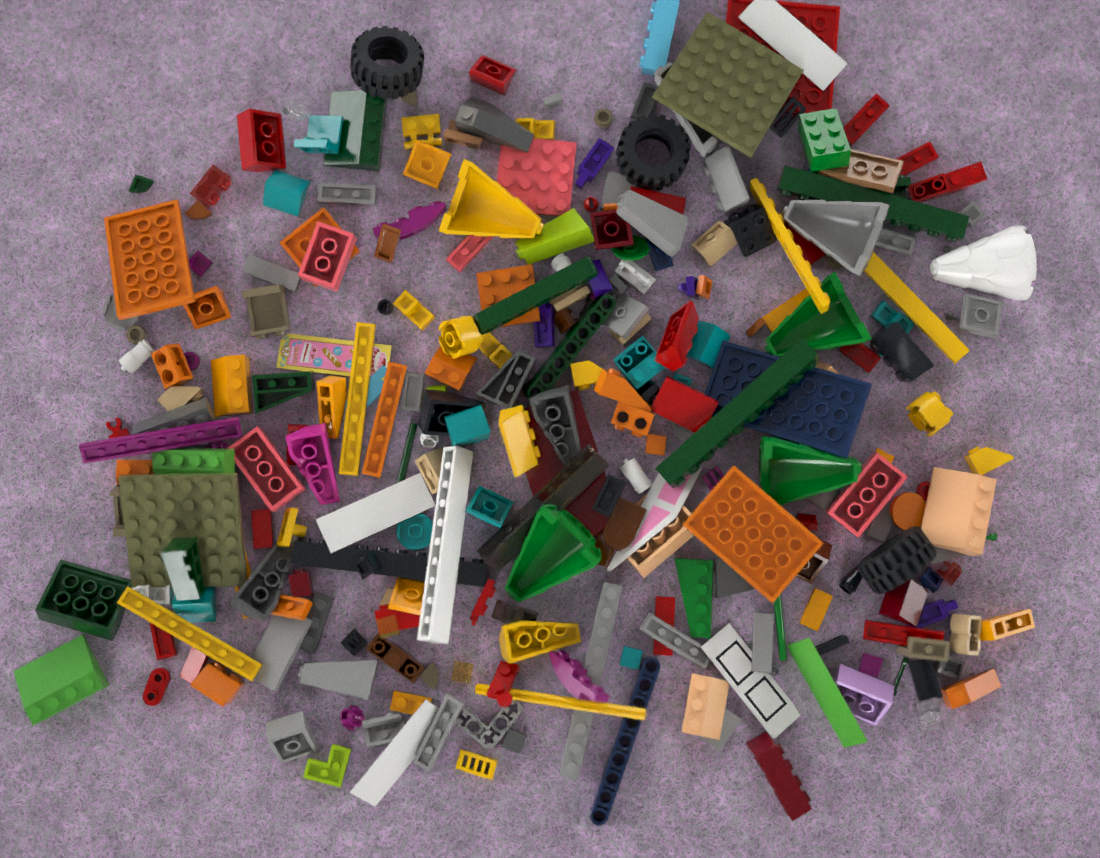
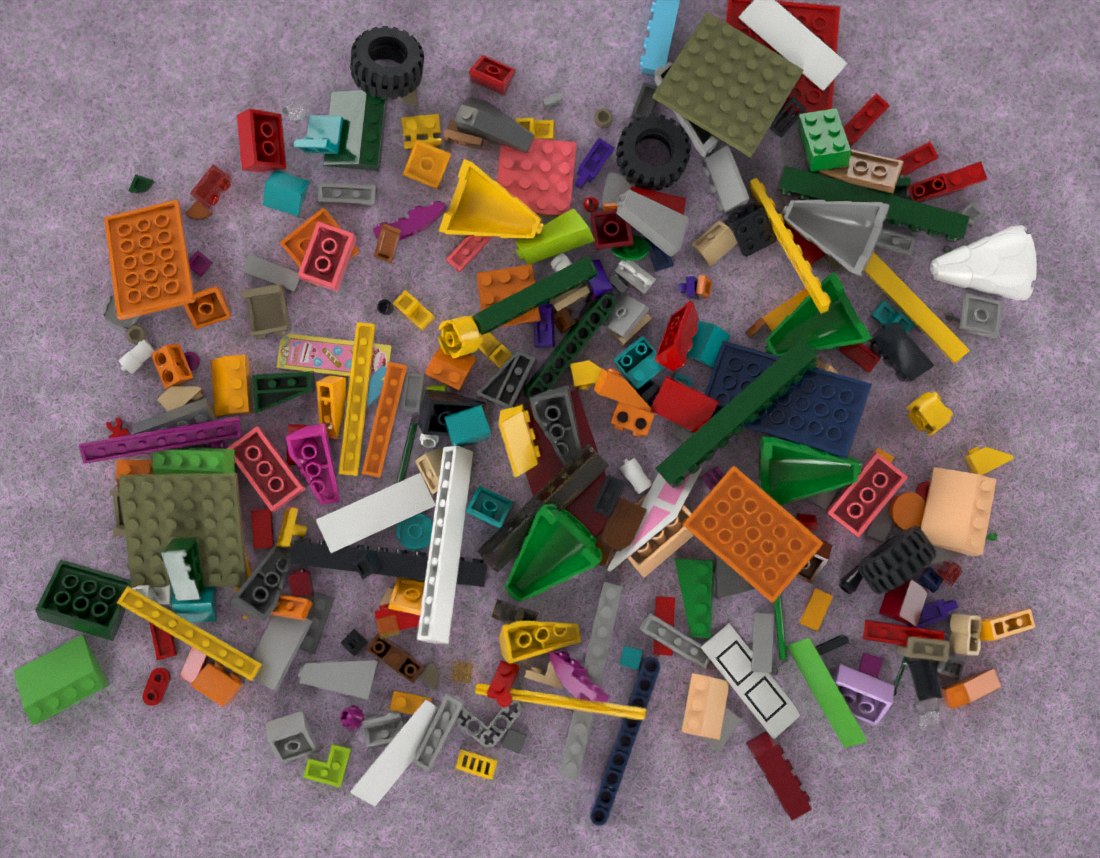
red hinge [469,578,497,626] -> none
orange tile [645,434,667,456] -> none
none -> tan slope [524,660,563,689]

